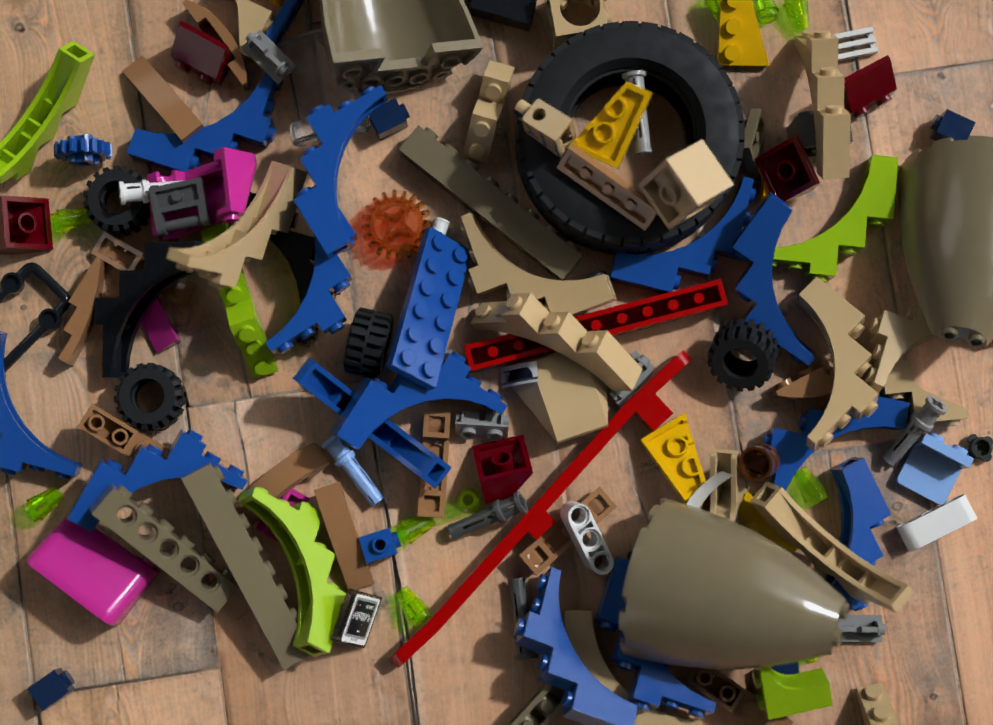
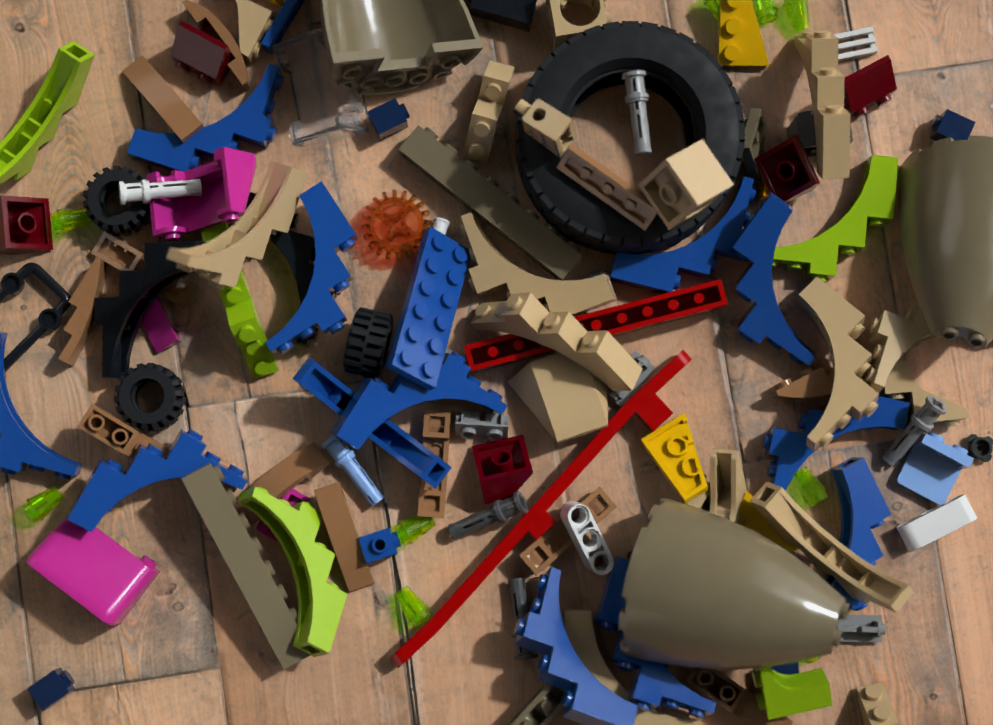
blue gear [54,134,113,167] -> none
dark tan brick [90,483,239,613] -> none
dark grey plate [148,177,212,237] -> none
light grey hinge [241,30,297,84] -> none
blue arch [293,85,388,259] -> none
tile [331,588,382,648] -> none
clear neon green cone [455,487,482,514] -> none
sticker [501,361,538,389] -> none
yellow wing [569,82,653,169] -> none
white sticker [686,471,733,508] -> none
black tyre [707,318,779,392] -> none
reddish brown wheel [738,443,781,482] -> none

